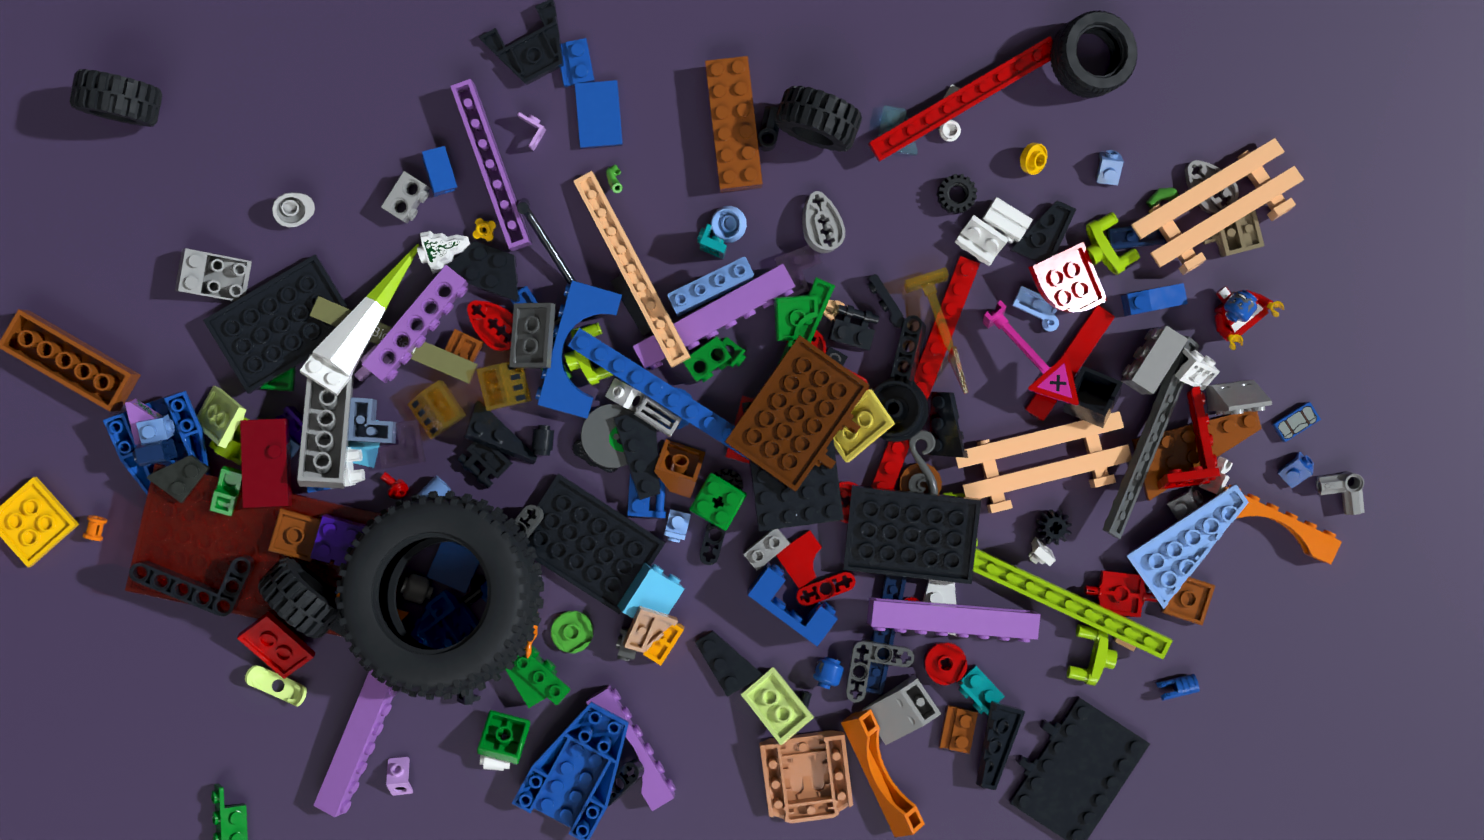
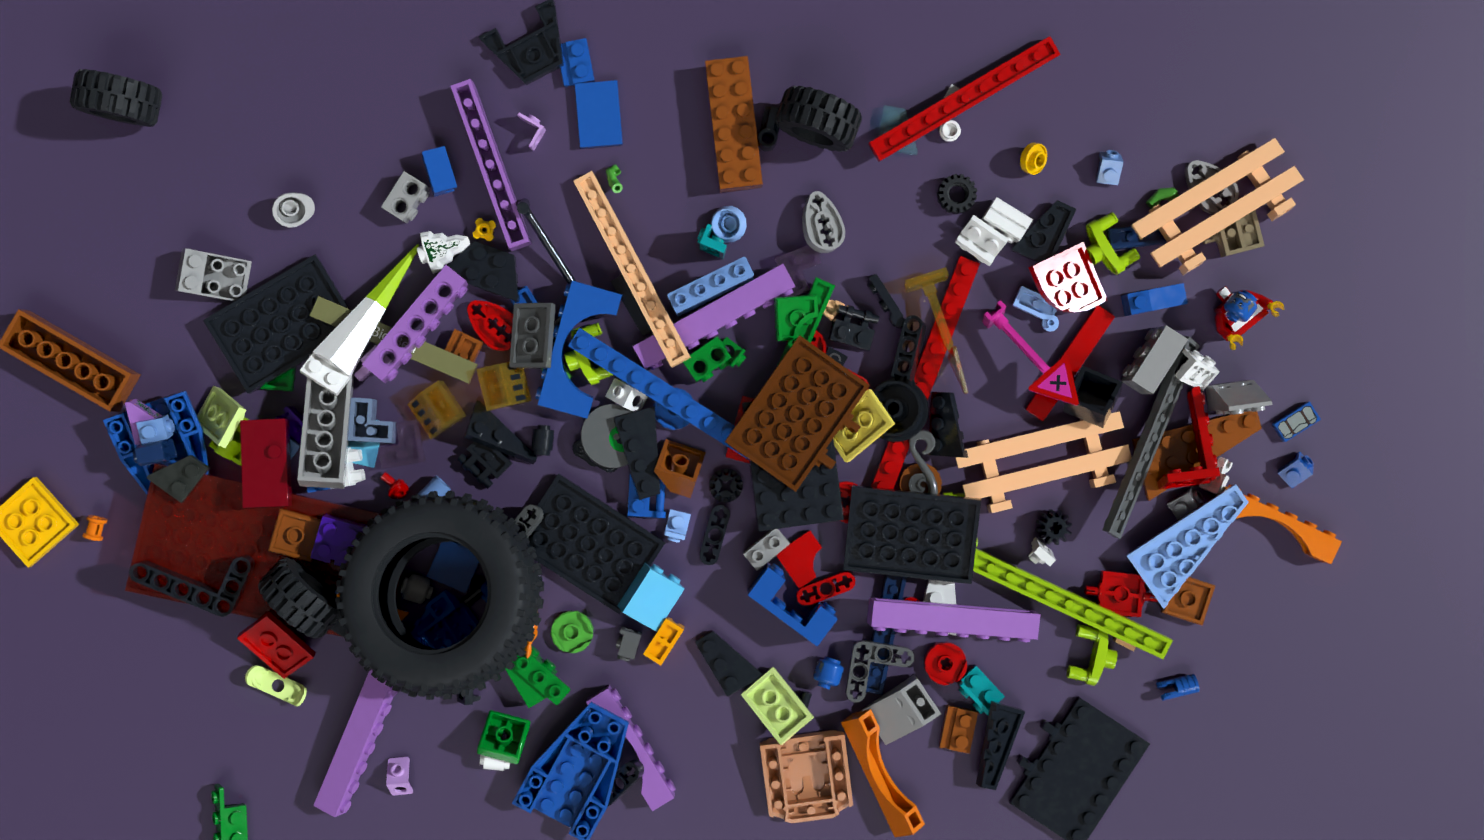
green slope [210,466,242,516] -> none
wing [623,606,678,653] -> none
light grey tile [634,396,682,437] -> none
green brick [690,473,747,531] -> none
black tyre [1050,10,1138,98] -> none
light grey piece [1316,471,1365,515] -> none

